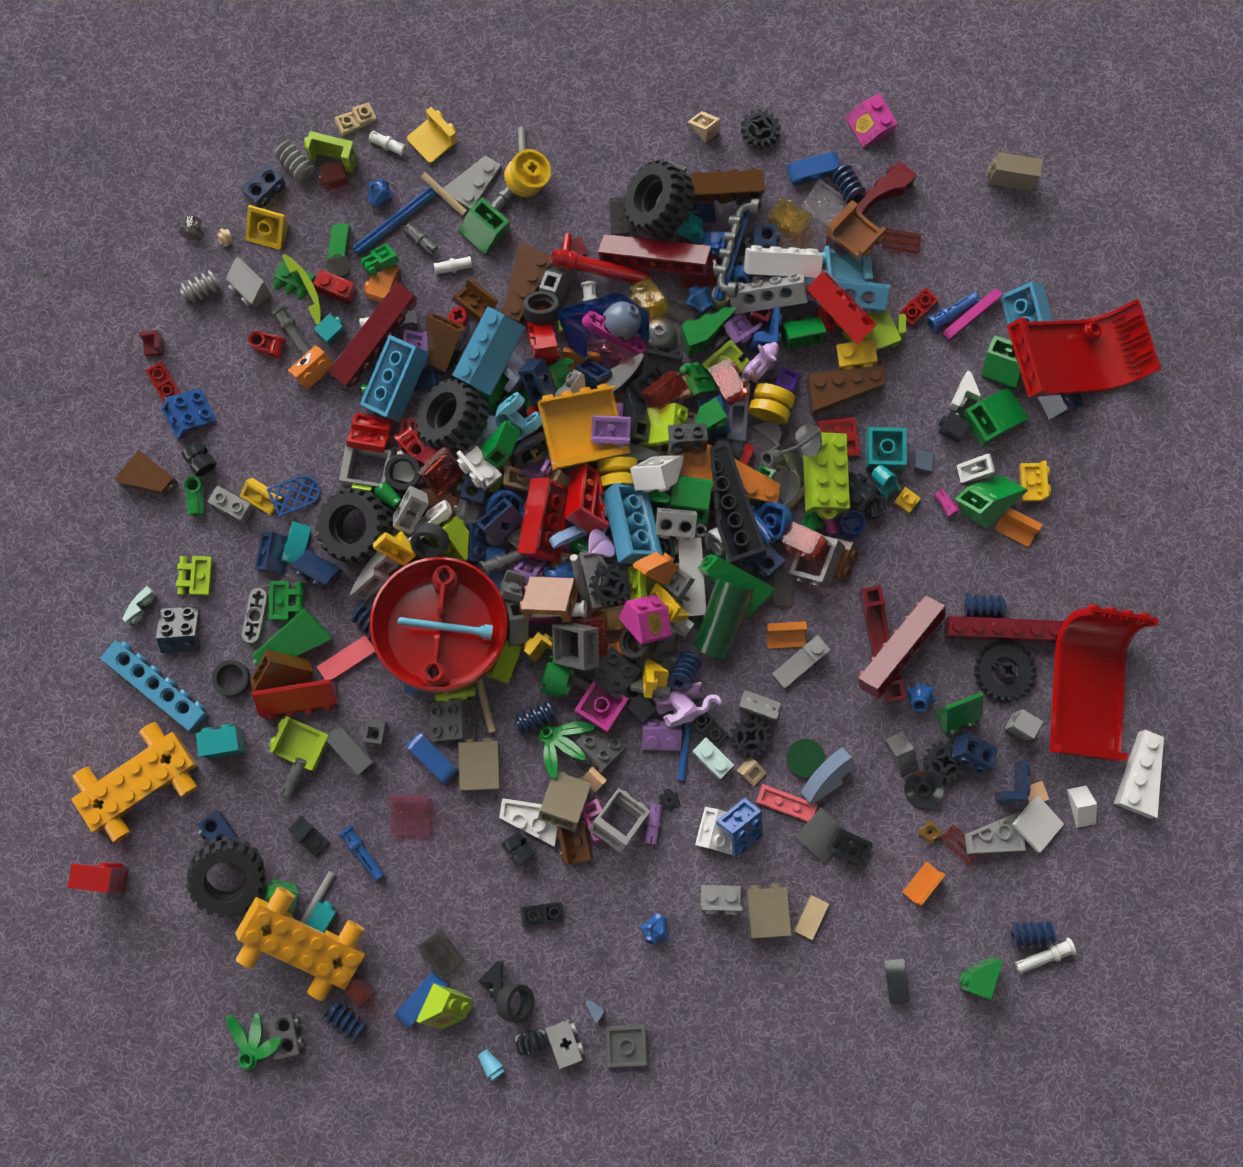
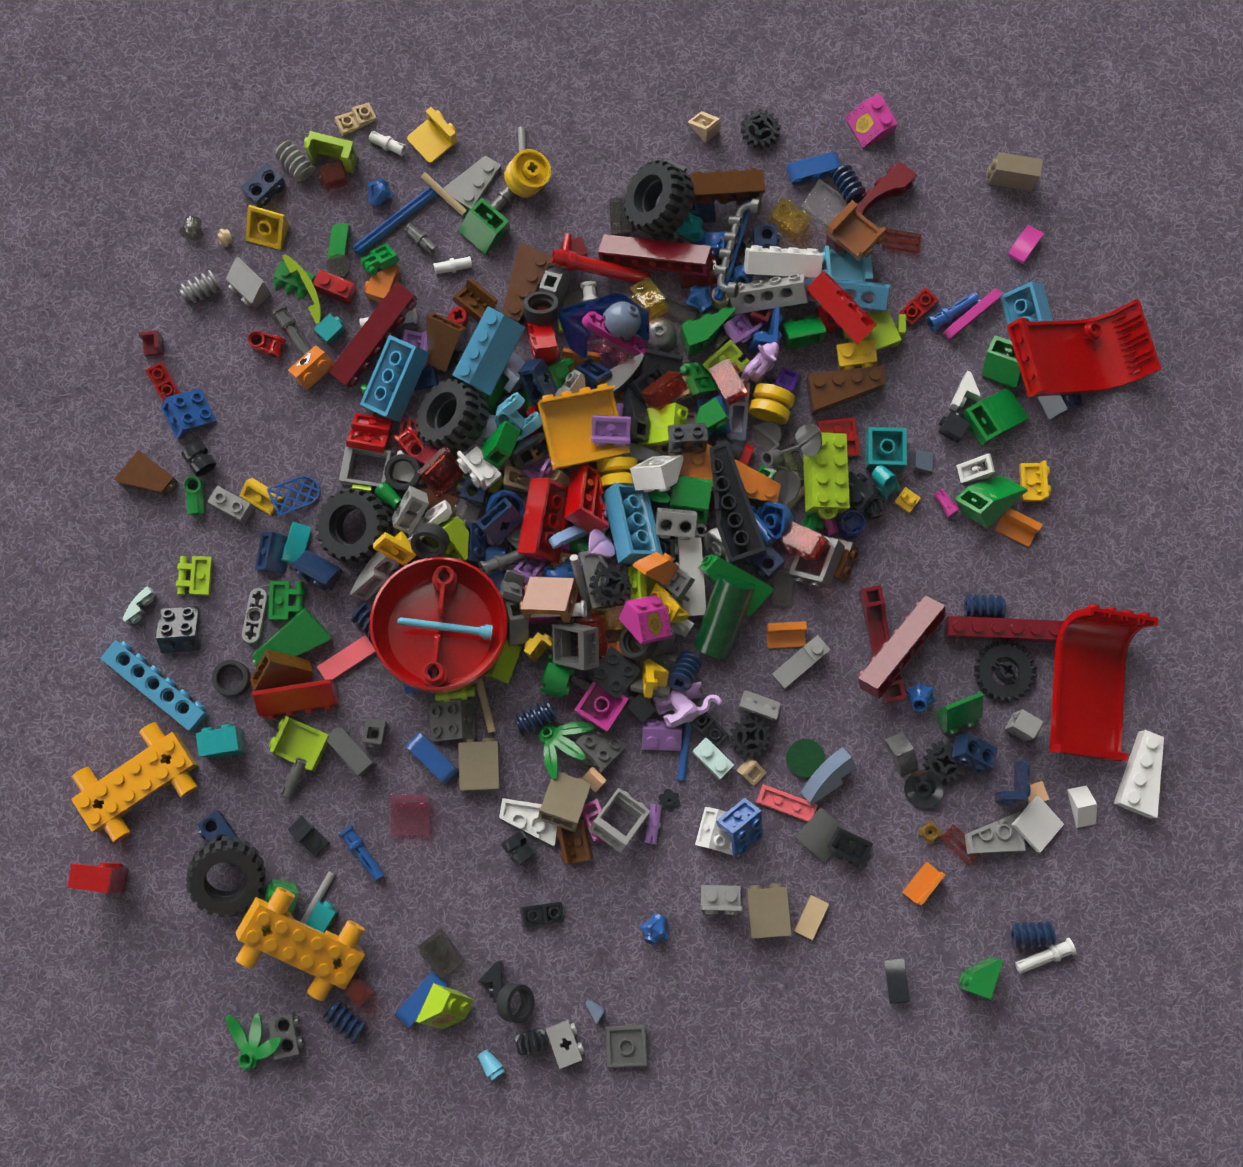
none -> dark pink slope [1007,225,1044,264]

